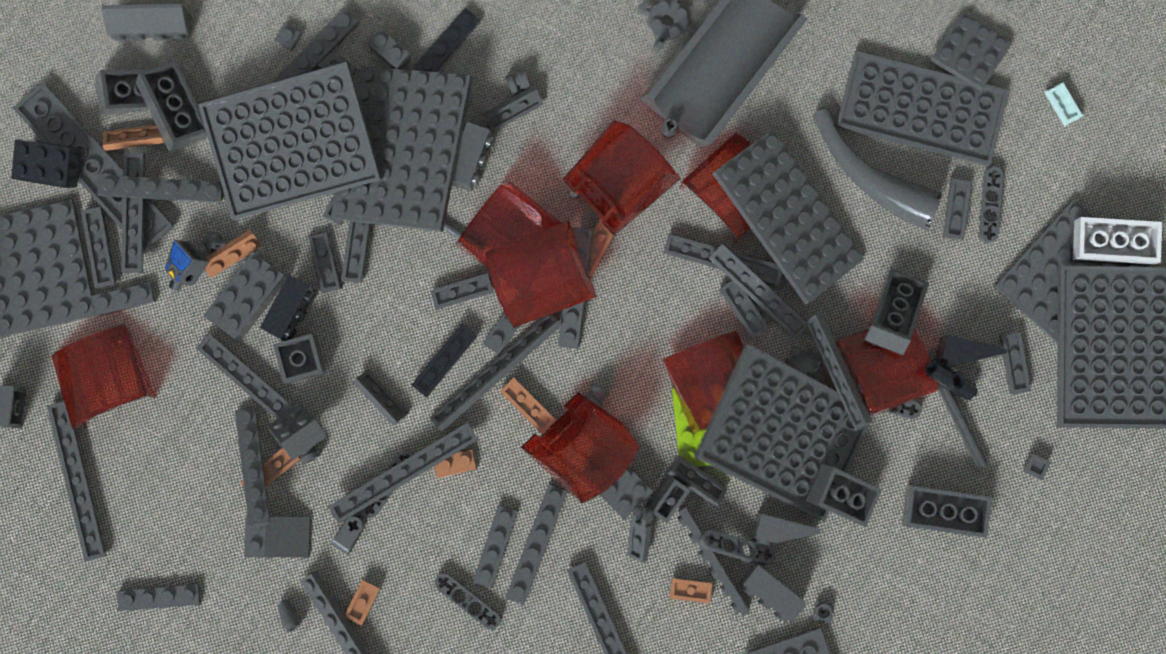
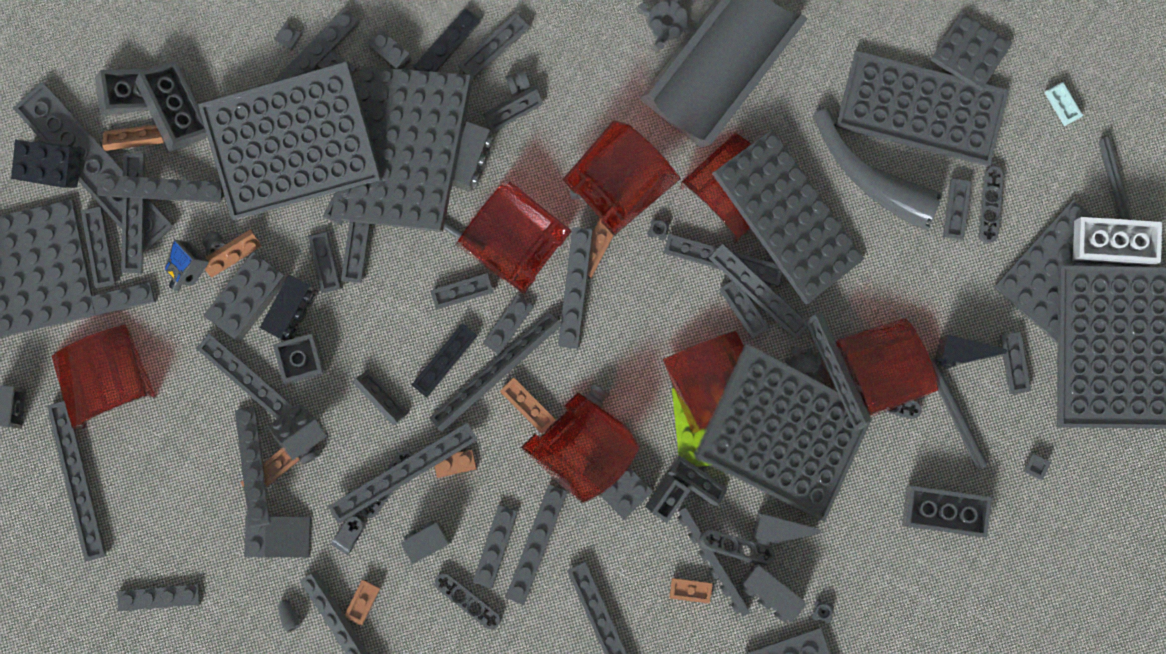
dark grey slope [102,4,191,42] -> none
clear red windscreen [486,221,597,328] -> none
dark grey hinge [627,504,653,563] -> none
dark grey pin [662,118,677,139] -> none
dark grey brick [806,464,882,527] -> none
dark grey brick [865,268,929,355] -> none
black piece [924,360,978,400] -> none
none -> dark grey brick [400,520,451,564]
none -> dark grey plate [458,13,530,79]
none -> dark grey plate [648,218,670,241]
none -> dark grey axle [1099,137,1133,220]

